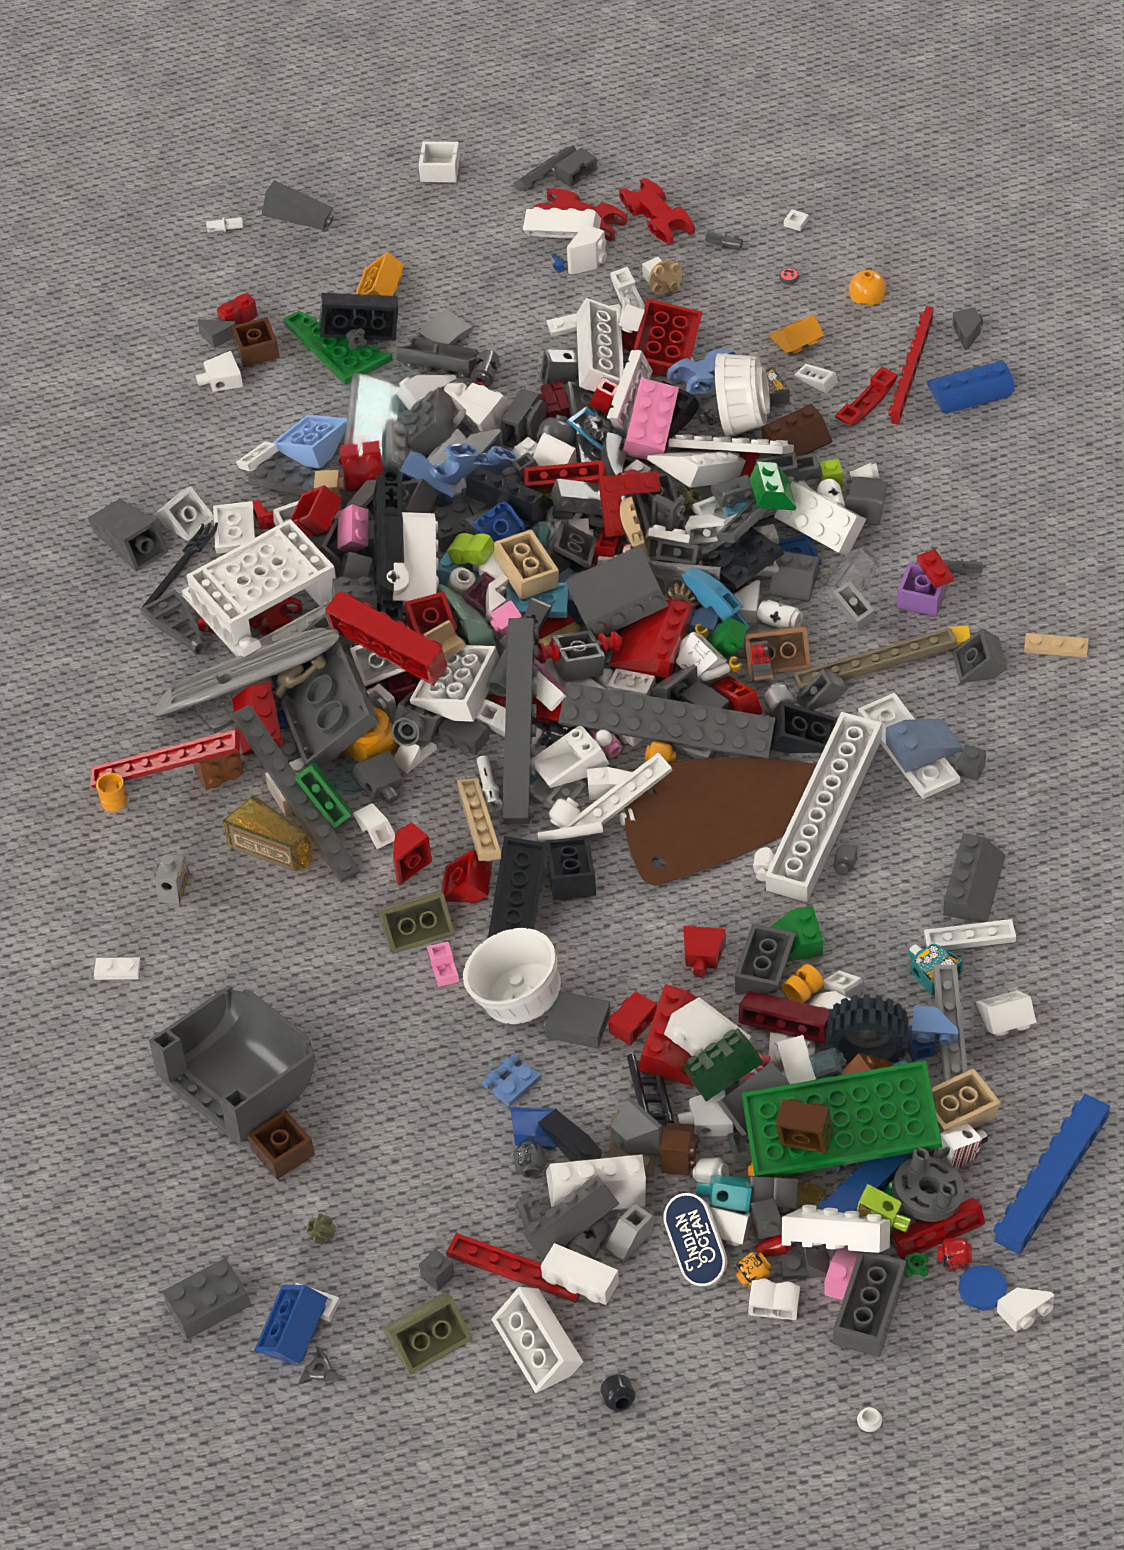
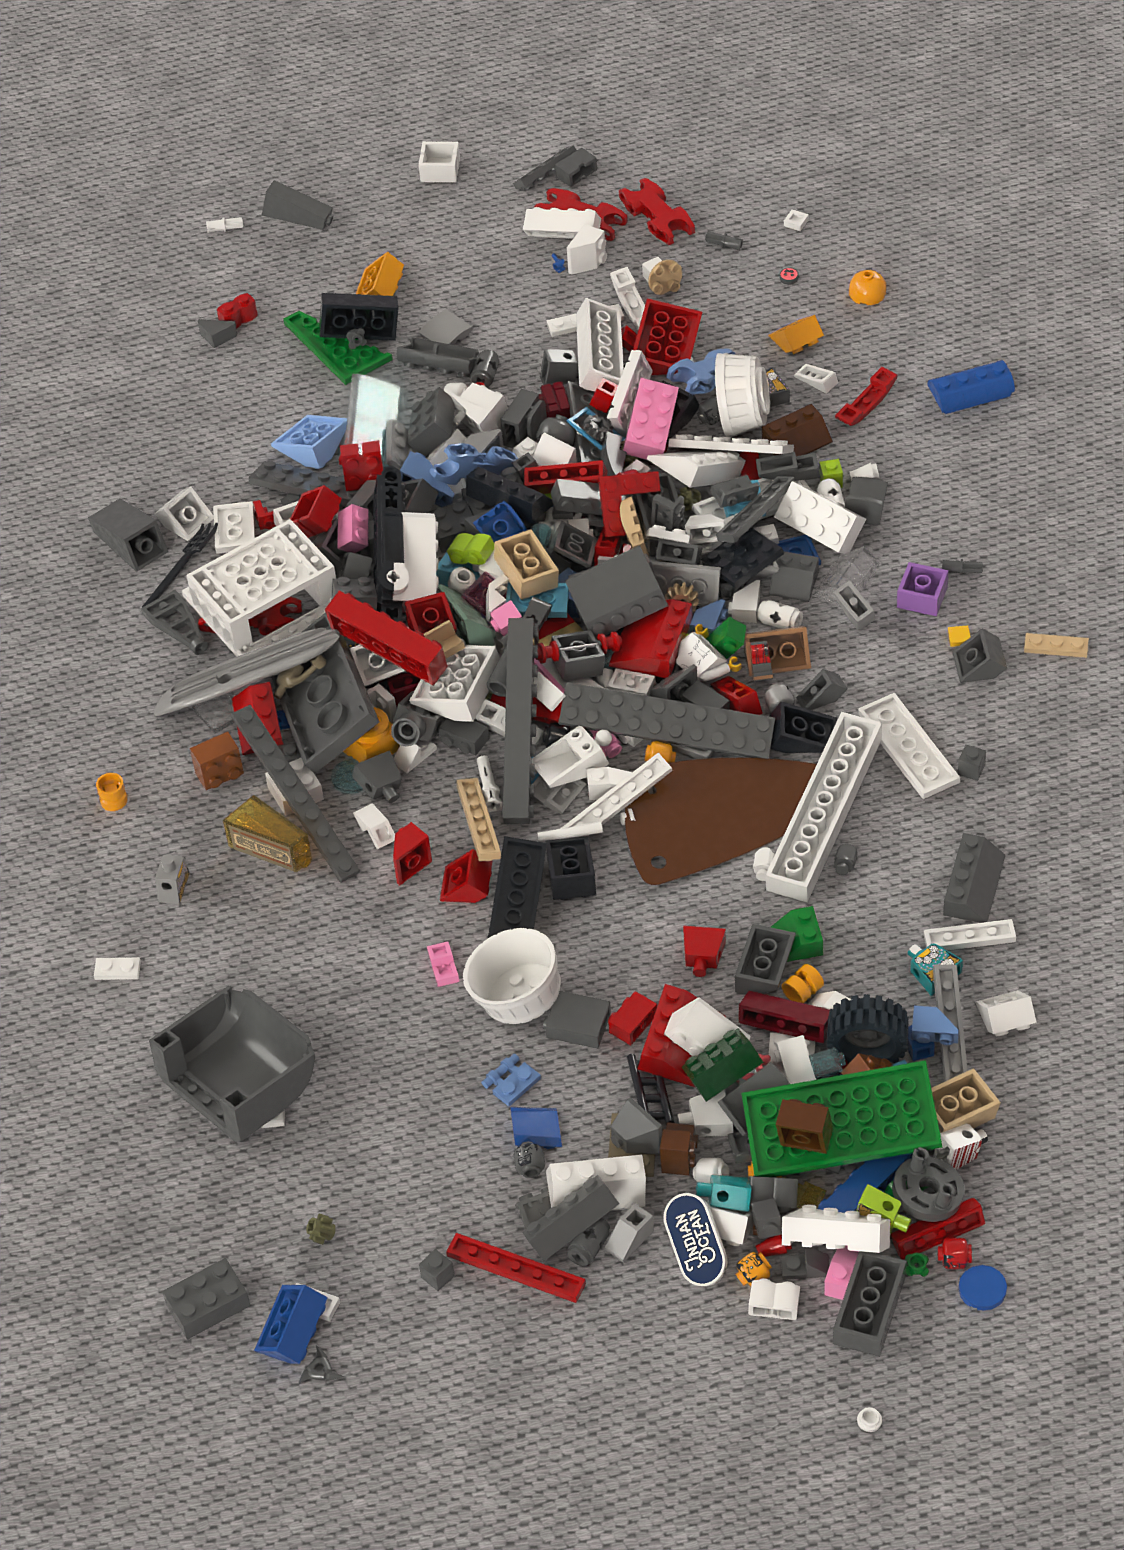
plate [90,729,240,788] -> none
white torso [195,351,243,392] -> none
reddish brown brick [231,317,280,367] -> none
white plate [233,636,262,657] -> none
white plate [236,441,279,471] -> none
reddish brown brick [248,1110,315,1180] -> none
green brick [295,762,353,828] -> none
tan brick [314,470,345,497] -> none
olive slope [377,890,455,954] -> none
olive slope [382,1293,473,1375] -> none
white slope [396,375,457,410] -> none
white slope [491,1287,583,1393] -> none
black slope [538,1109,603,1162] -> none
white brick [541,1243,619,1305] -> none
white head [549,797,581,828] -> none
black head [600,1374,635,1411] -> none
white slope [619,296,645,333] -> none
dark azure slope [681,567,750,630] -> none
green slope [750,461,796,511] -> none
dark tan tile [793,628,958,692] -> none
white slope [824,970,863,999] -> none
sand blue slope [886,719,963,773] -> none
red plate [888,306,934,425] -> none
red plate [917,549,954,588] -> none
dark grey slope [952,307,983,350] -> none
blue brick [993,1094,1110,1254] -> none
white slope [997,1288,1054,1332] -> none

